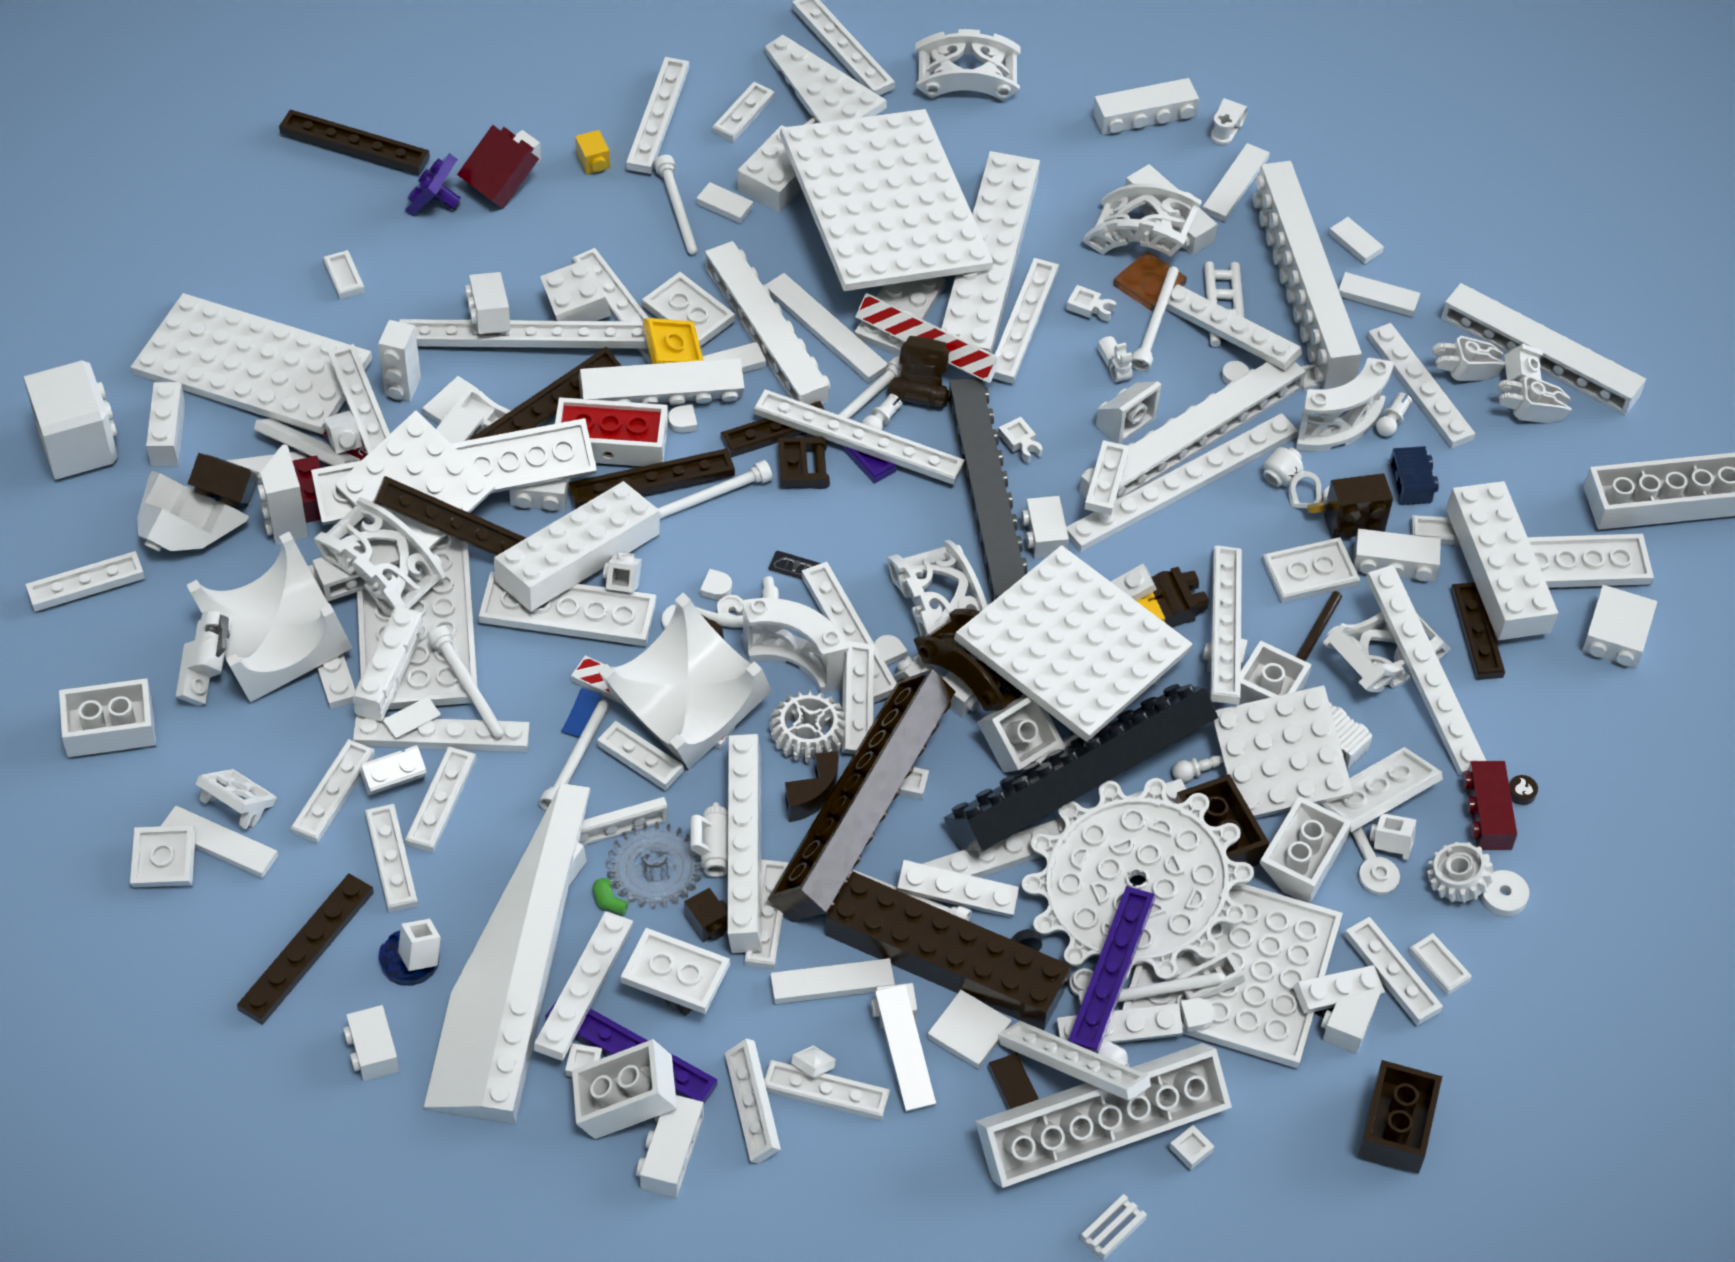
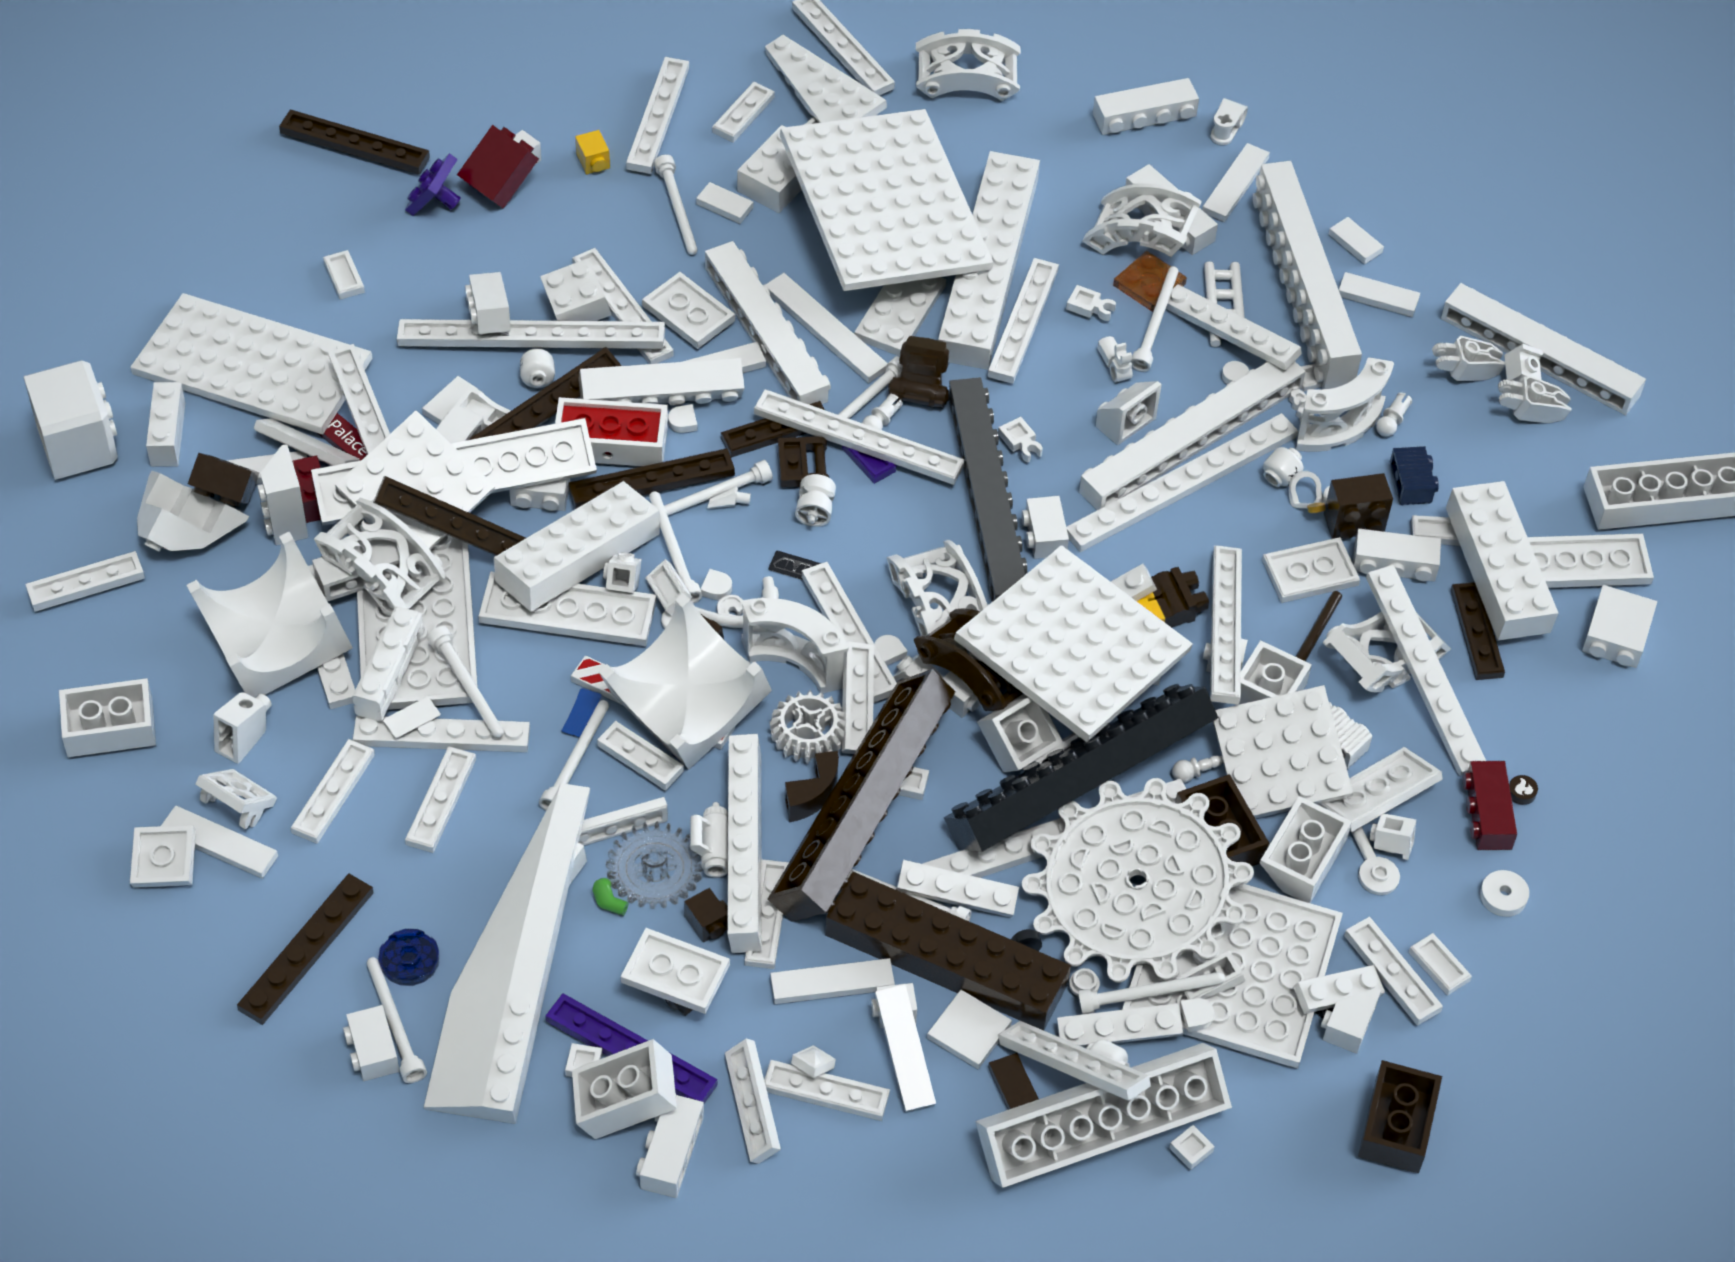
white plate [176,611,232,706] -> none
white brick [324,411,363,454] -> none
white brick [359,745,427,796] -> none
white tile [365,804,418,913] -> none
white brick [378,320,421,402] -> none
white brick [398,919,441,971] -> none
white plate [534,911,633,1061] -> none
yellow tile [642,318,704,364] -> none
tile [855,293,1001,383] -> none
dark purple plate [1068,886,1155,1054] -> none
white tile [1080,1194,1147,1261] -> none
white plate [1084,440,1130,515] -> none
white plate [1367,323,1476,449] -> none
white gear [1427,842,1494,903] -> none
none -> white torso [213,693,272,764]
none -> white piece [367,957,427,1083]
none -> white head [520,349,555,389]
none -> white tile [645,559,692,616]
none -> white piece [649,491,703,604]
none -> white bar [707,487,751,509]
none -> white wheel [795,474,836,527]
none -> white piece [1289,386,1314,424]

